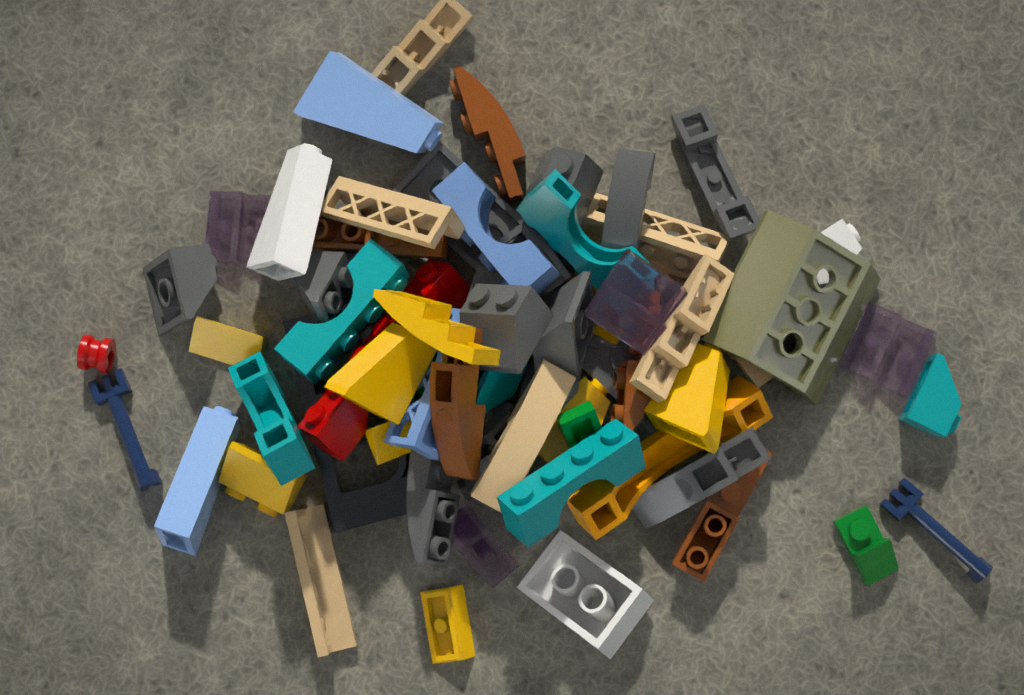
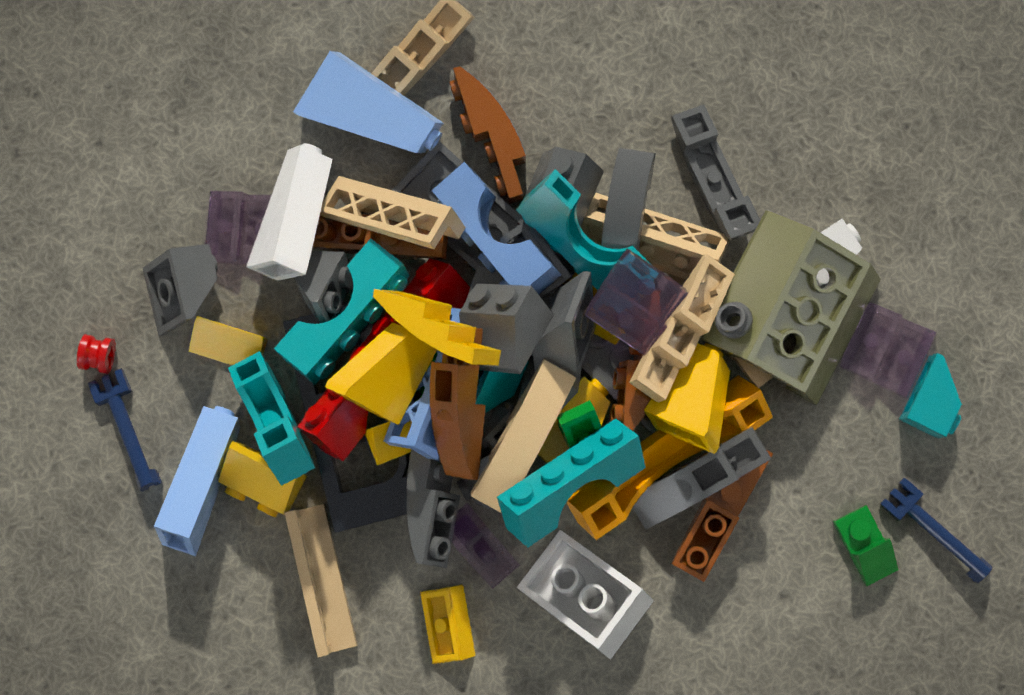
none -> dark grey plate [715,302,753,339]

